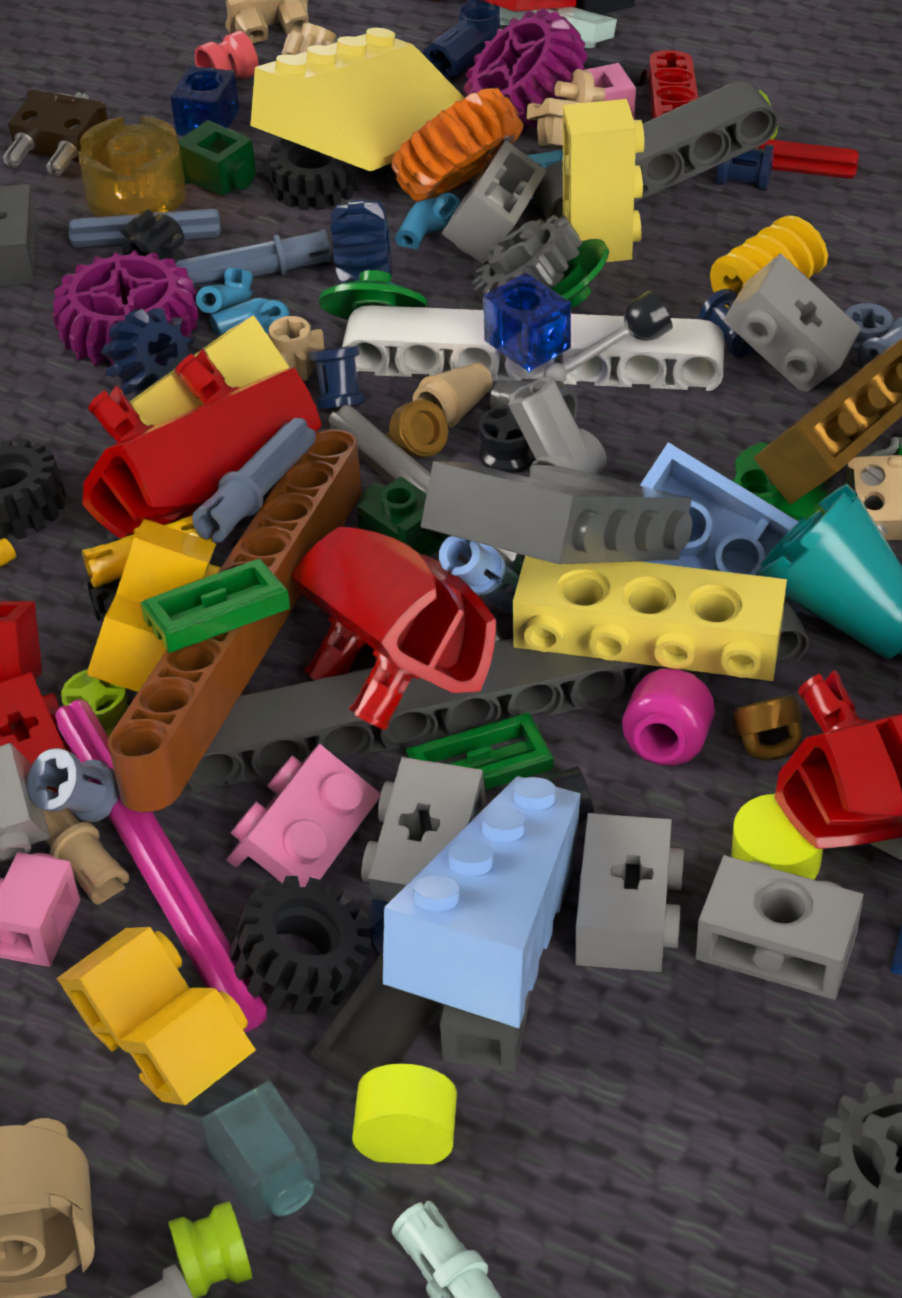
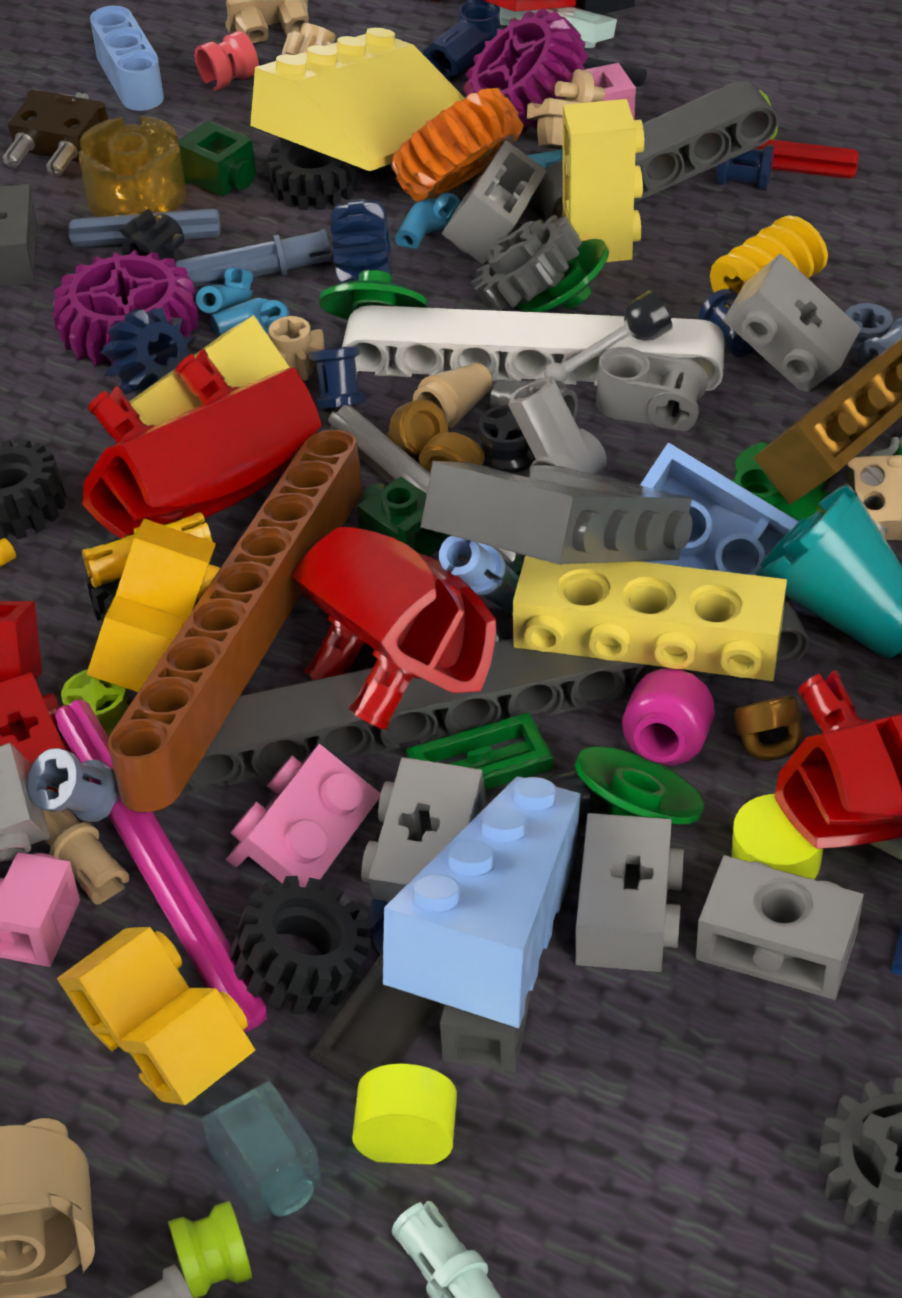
green tile [140,559,290,653] -> none
clear blue brick [170,66,239,136] -> none
sand blue axle [192,418,316,542] -> none
clear blue brick [483,272,571,372] -> none
red beam [648,50,698,119] -> none
none -> light blue beam [90,5,164,111]
none -> pearl gold tile [419,432,485,473]
none -> green dish [575,746,705,824]
none -> light grey piece [596,347,708,431]

